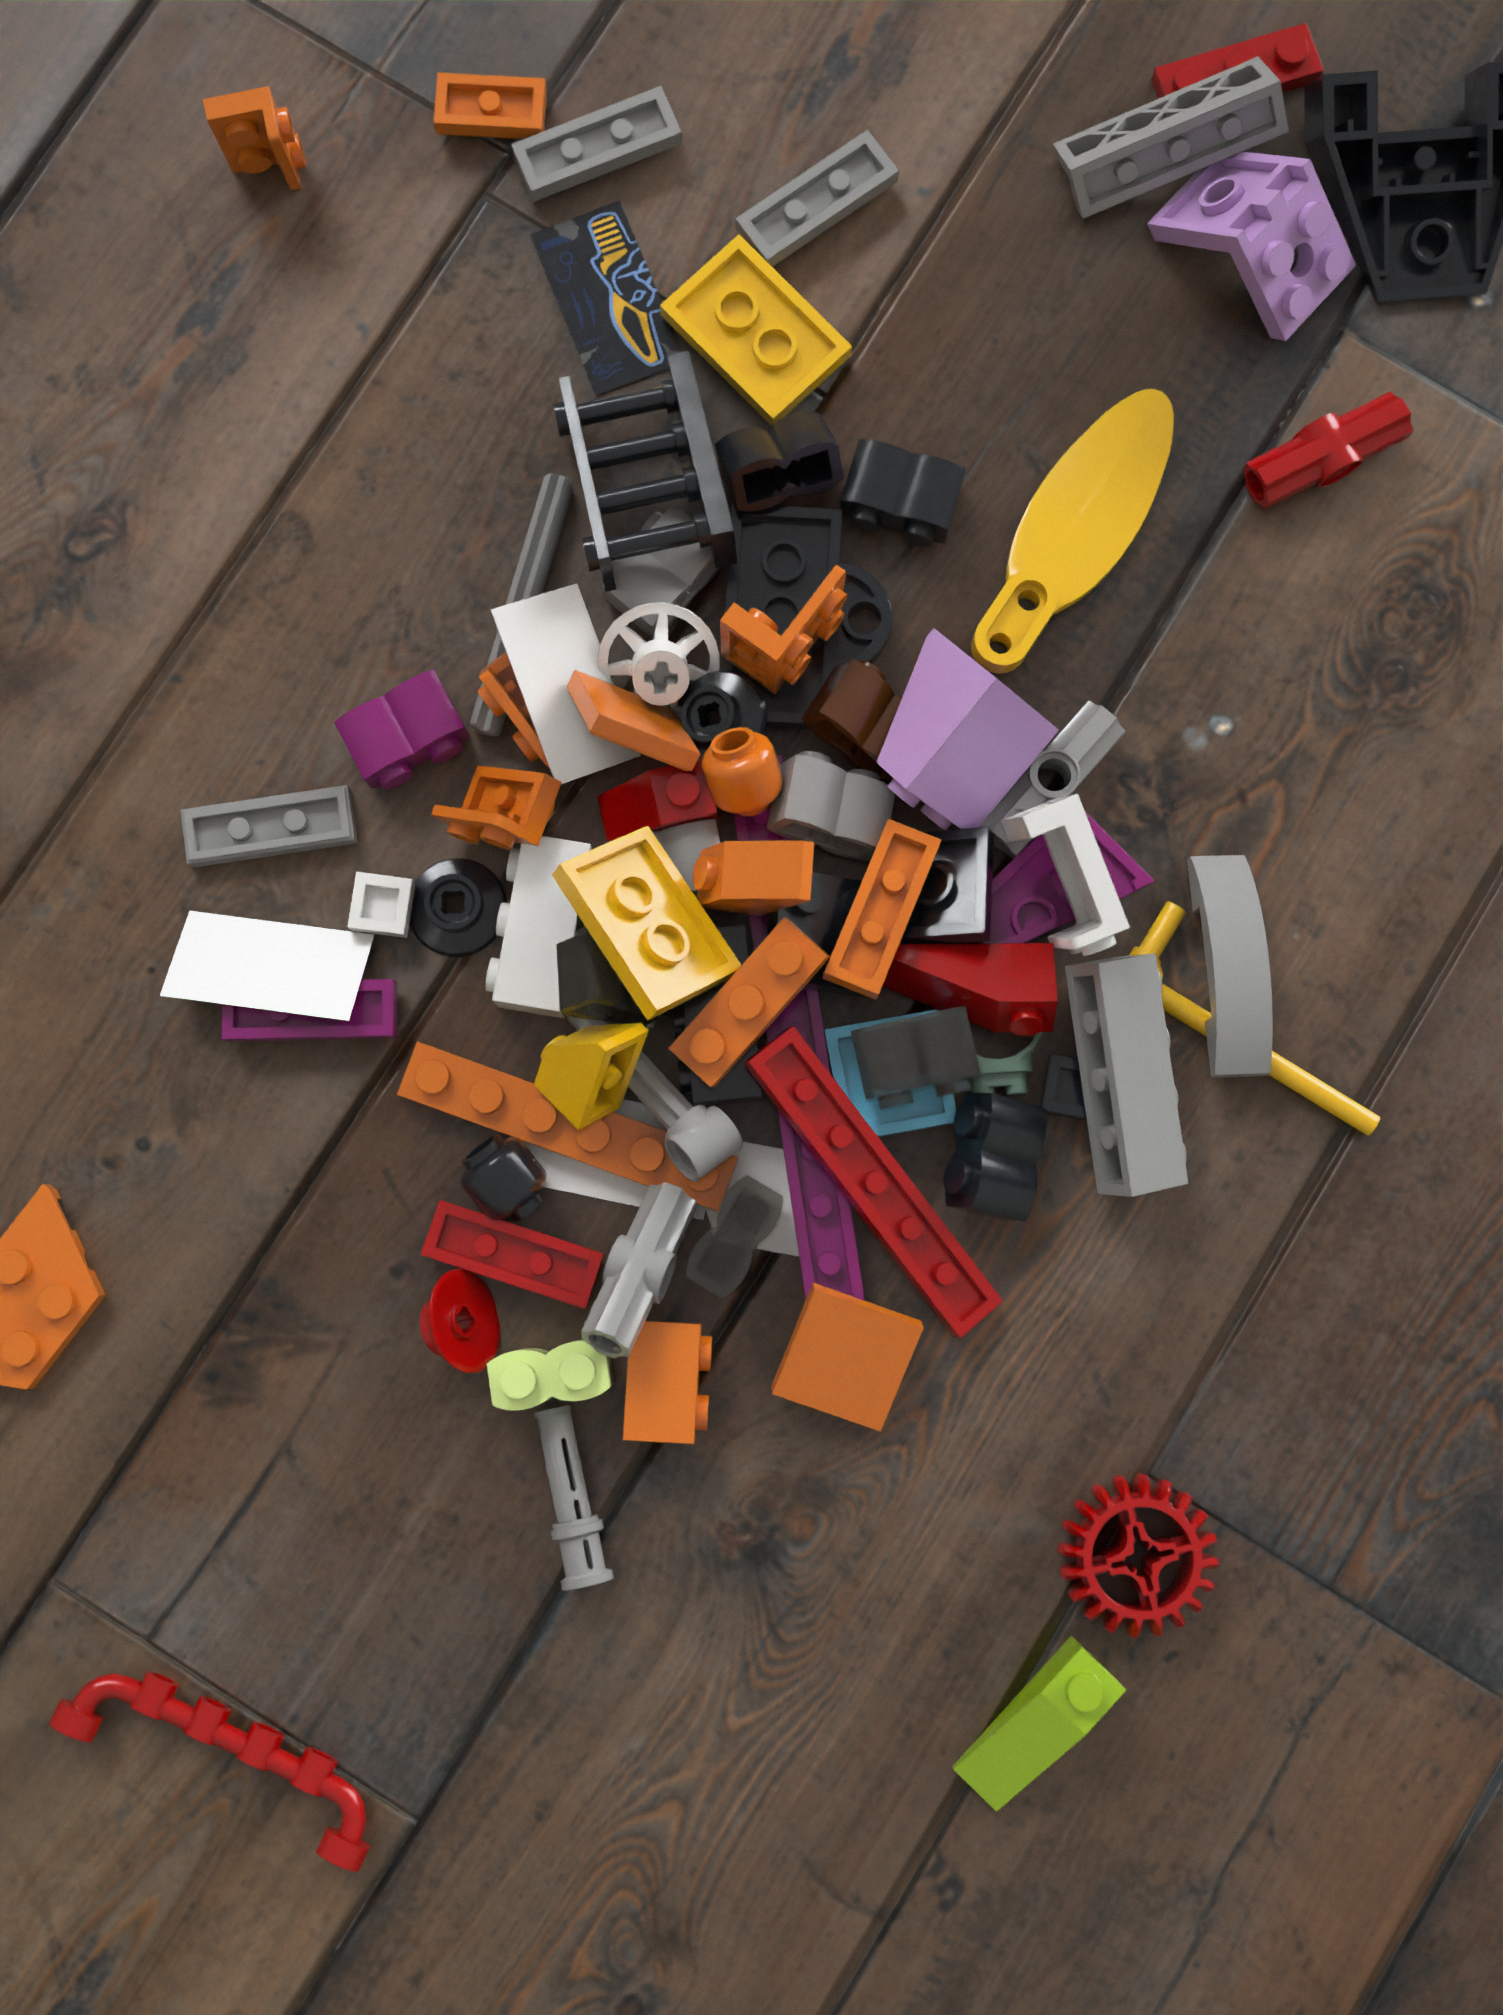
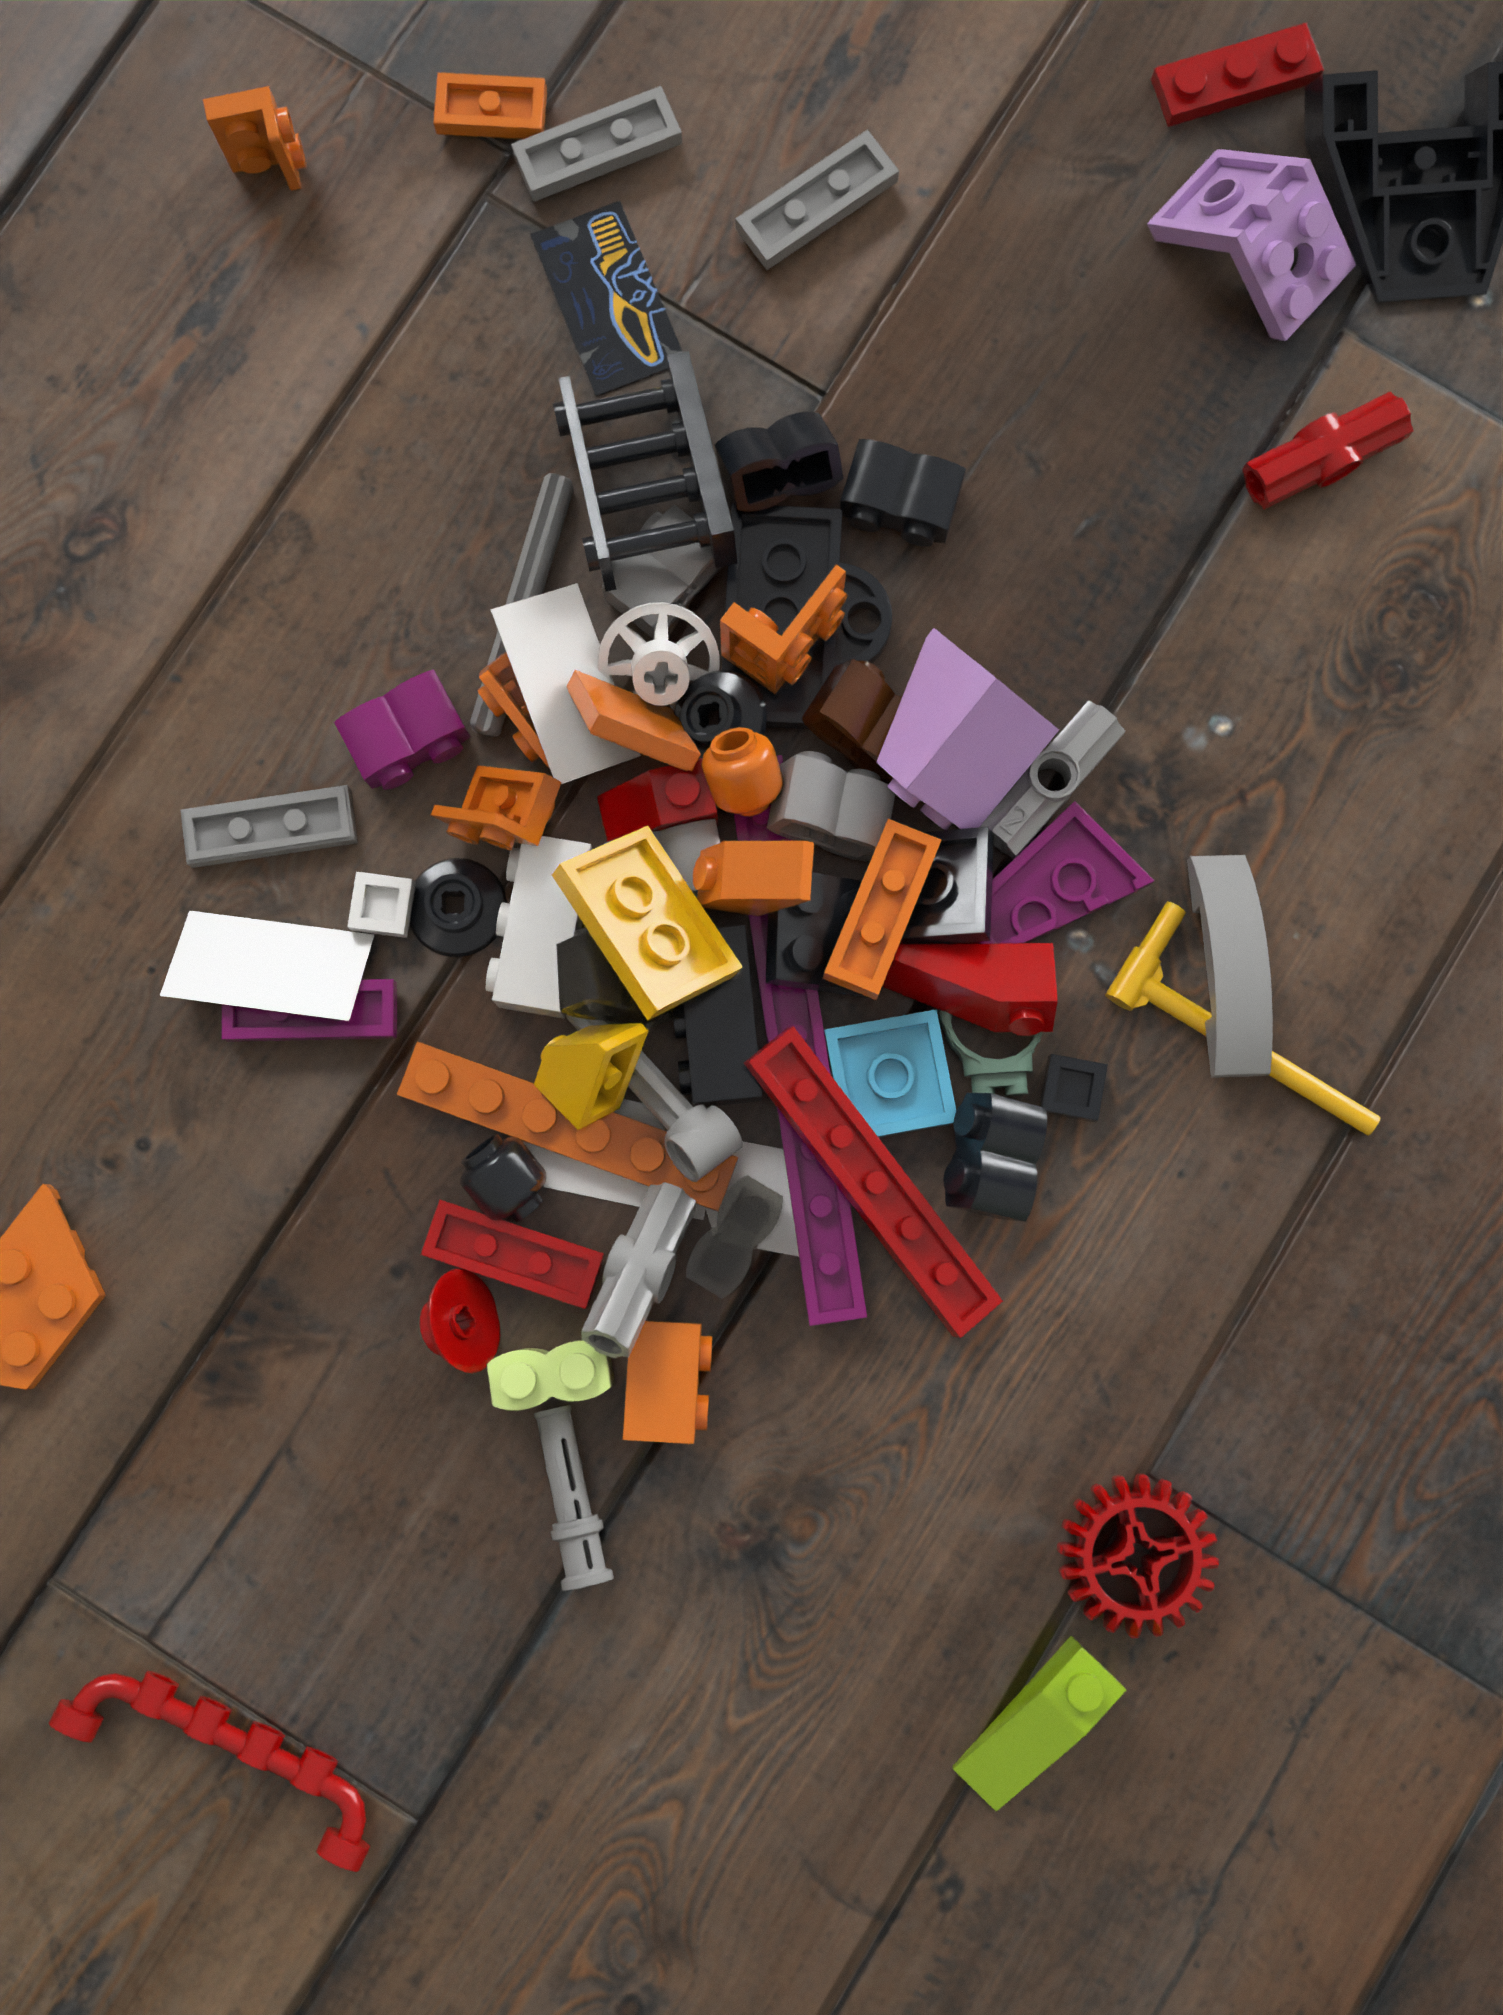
yellow plate [660,234,852,425] -> none
orange plate [668,917,830,1088] -> none
orange tile [771,1283,924,1432] -> none
clear smoke brick [851,1006,981,1110] -> none
yellow plant [971,389,1174,674] -> none
white panel [1001,794,1130,956] -> none
light grey fence [1053,57,1289,219] -> none
light grey brick [1065,953,1189,1197] -> none

